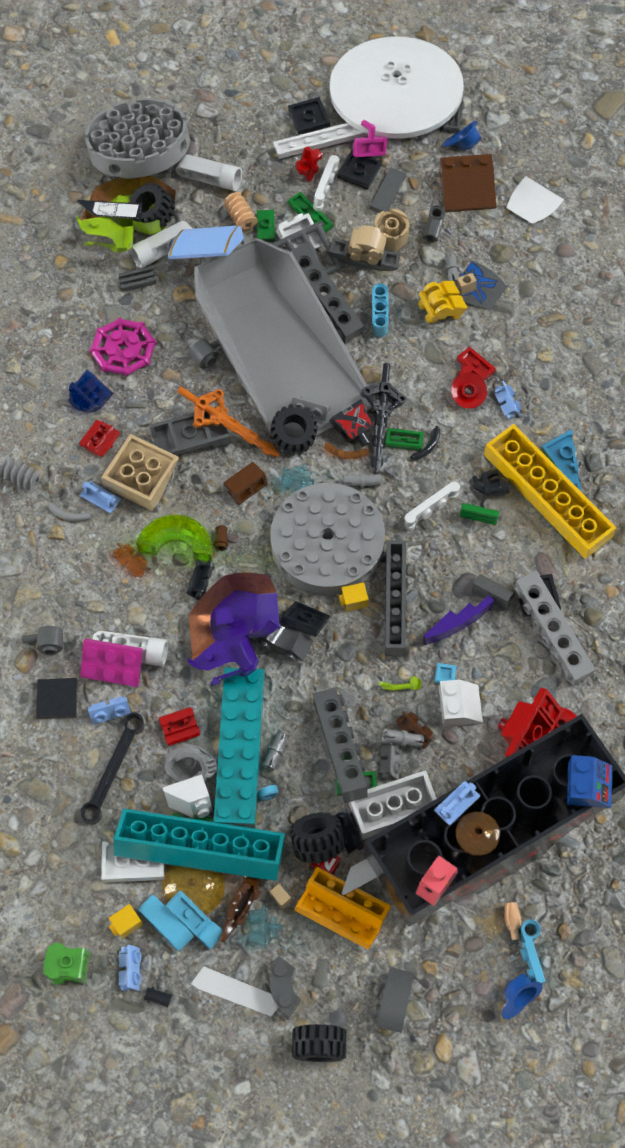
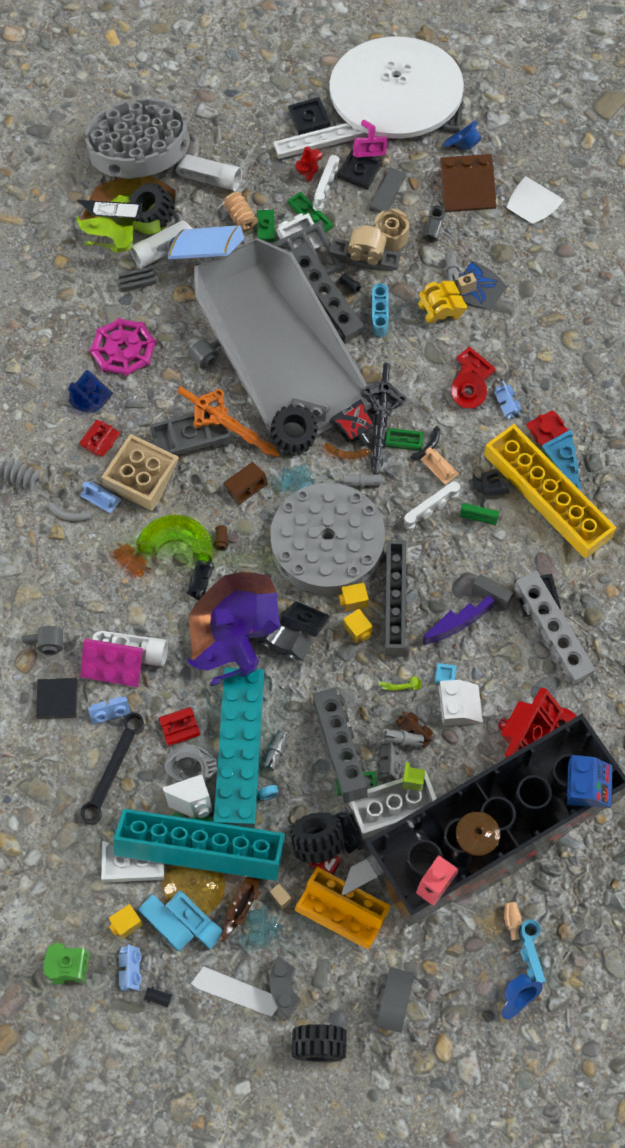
light blue hinge [434,781,480,826] -> none
none -> black pin [339,273,361,294]
none -> yellow brick [343,609,373,644]
none -> lime panel [402,762,425,792]
none -> light nougat hinge [420,448,459,485]
none -> red piece [526,410,568,446]

